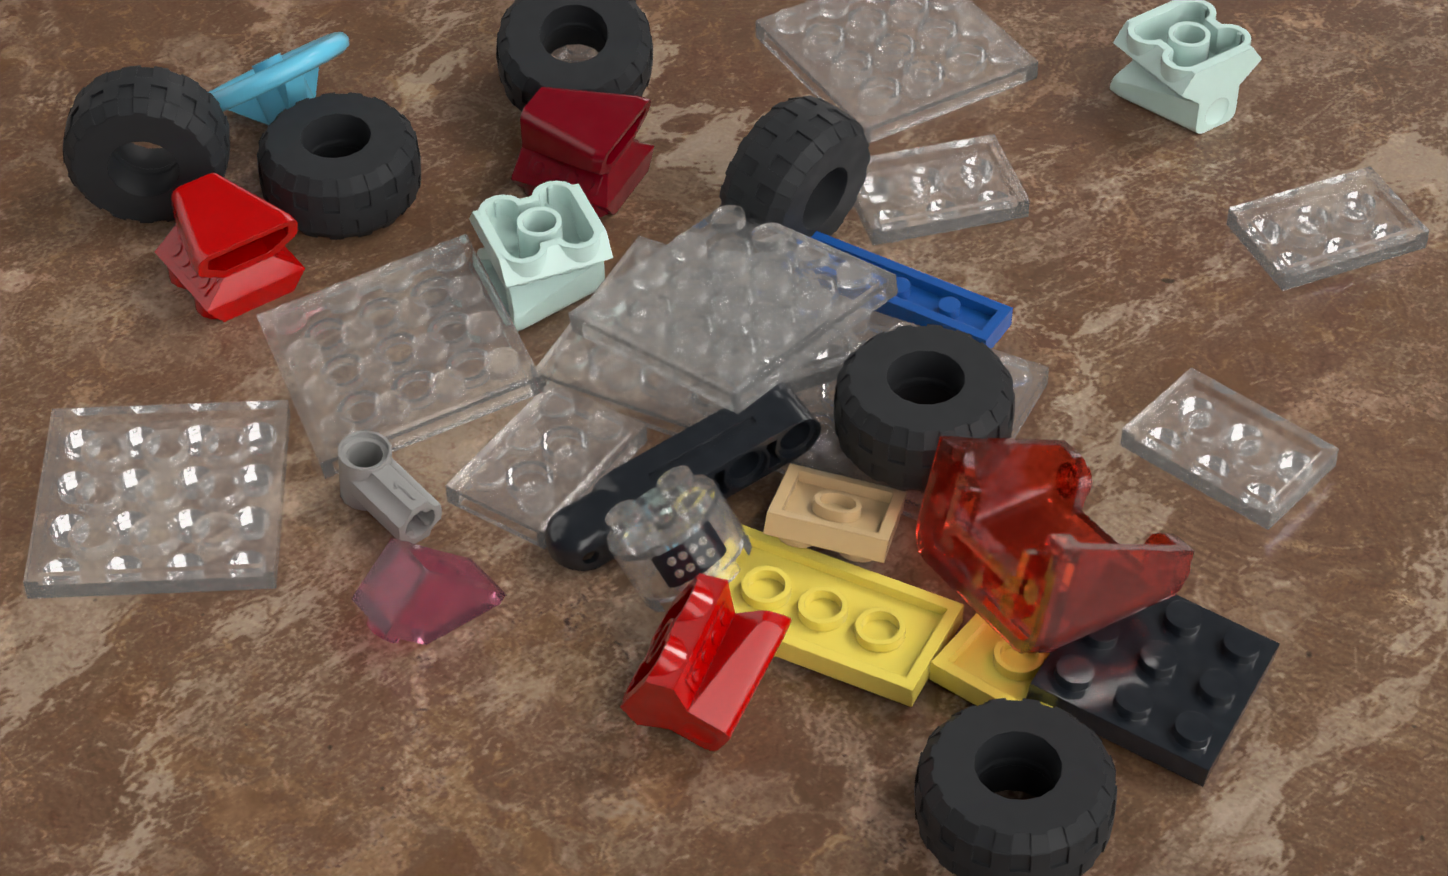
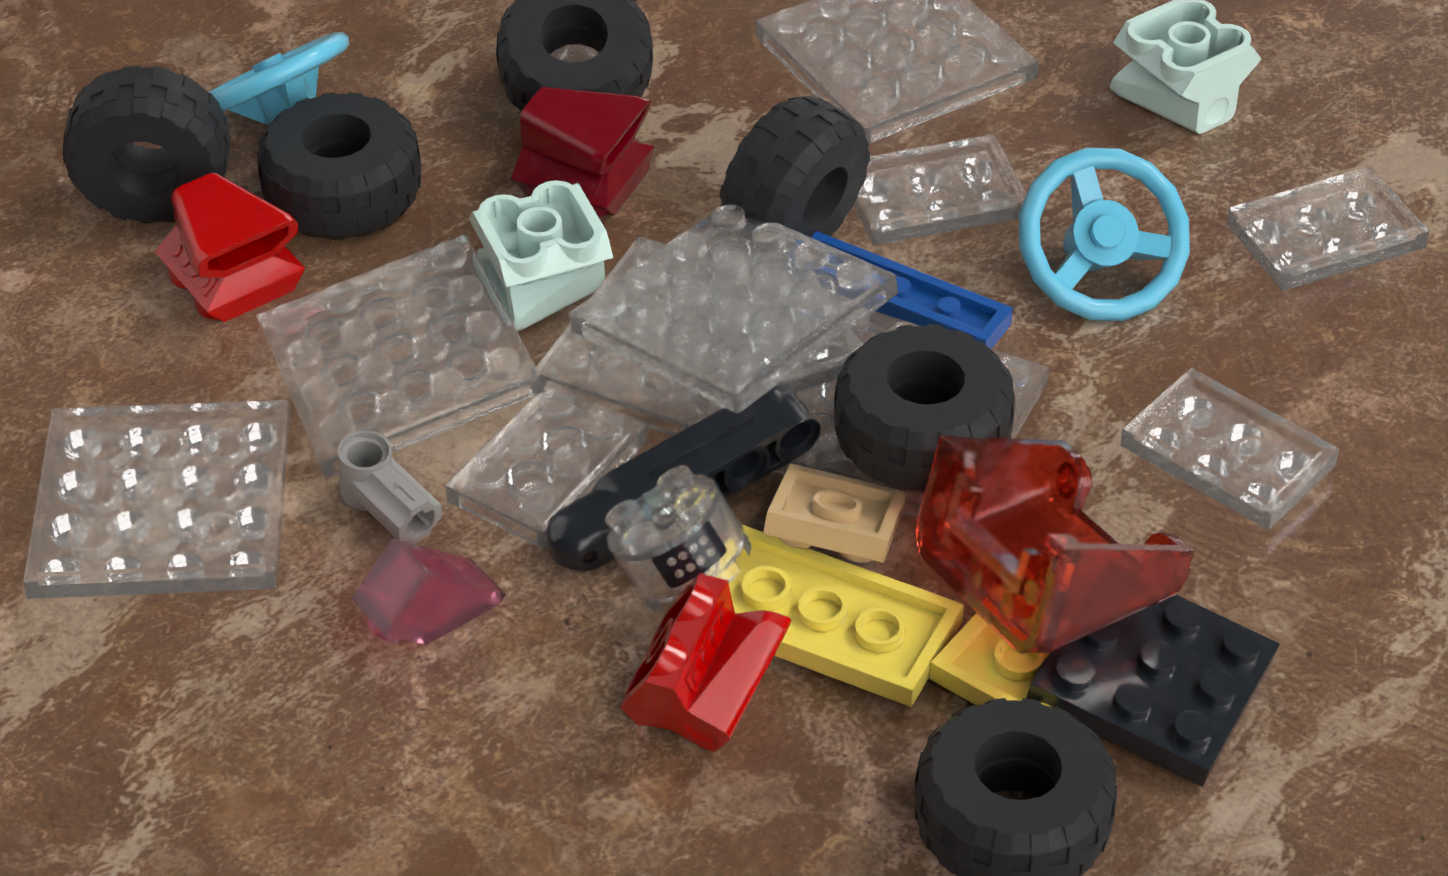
none -> medium azure piece [1019,147,1190,321]

